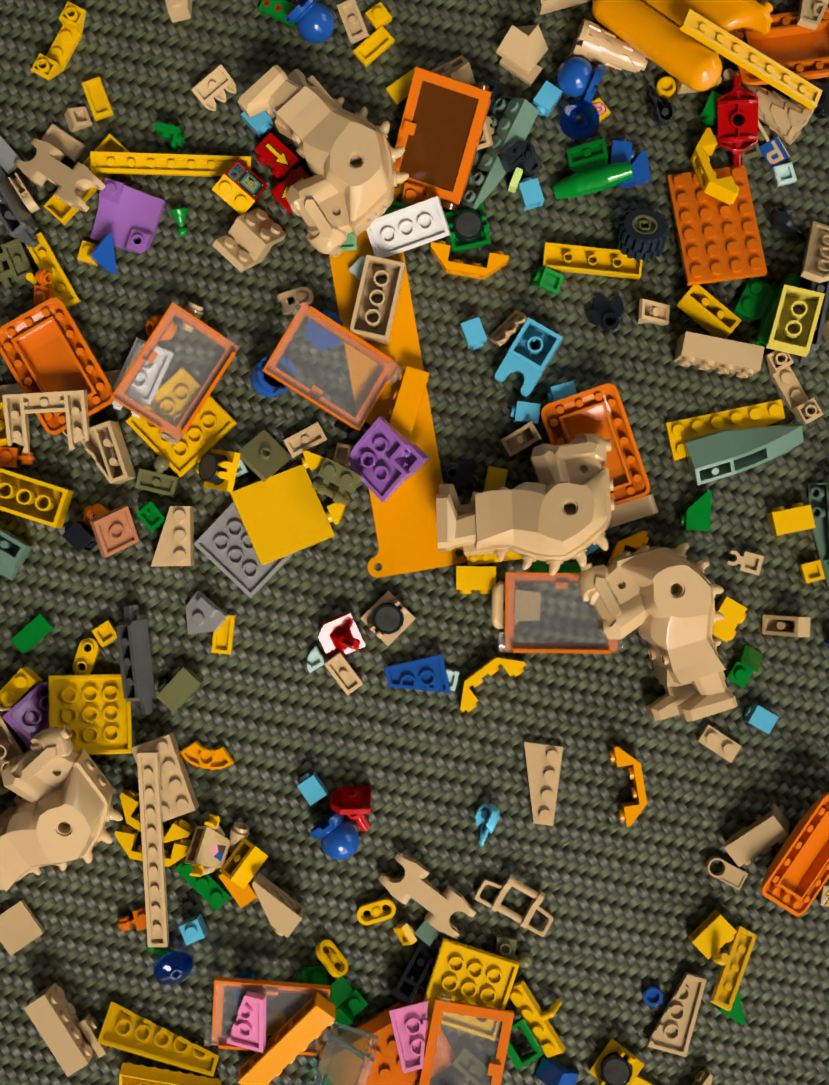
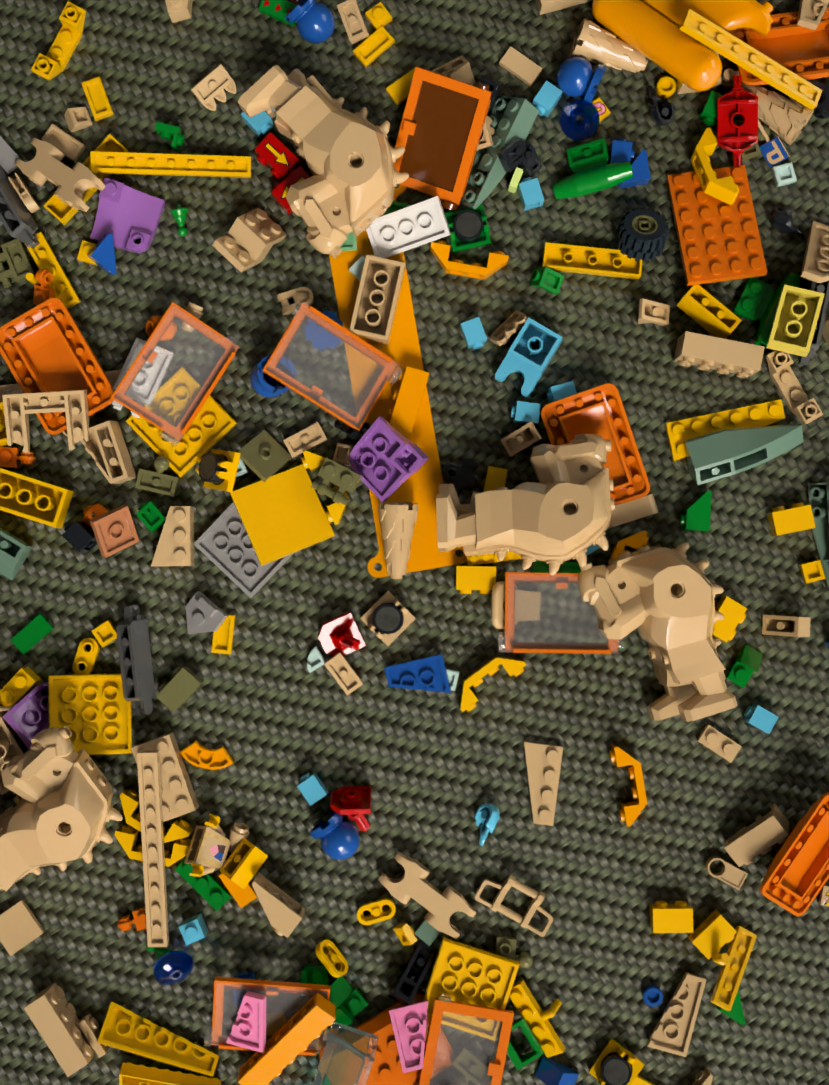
slope [212,158,268,215] -> none
orange plate [401,181,438,205] -> none
tan slope [496,24,548,75] -> none
black plate [586,295,624,332] -> none
tan plate [726,551,764,576] -> none
none -> tan cone [378,502,418,579]
none -> yellow brick [649,901,693,933]

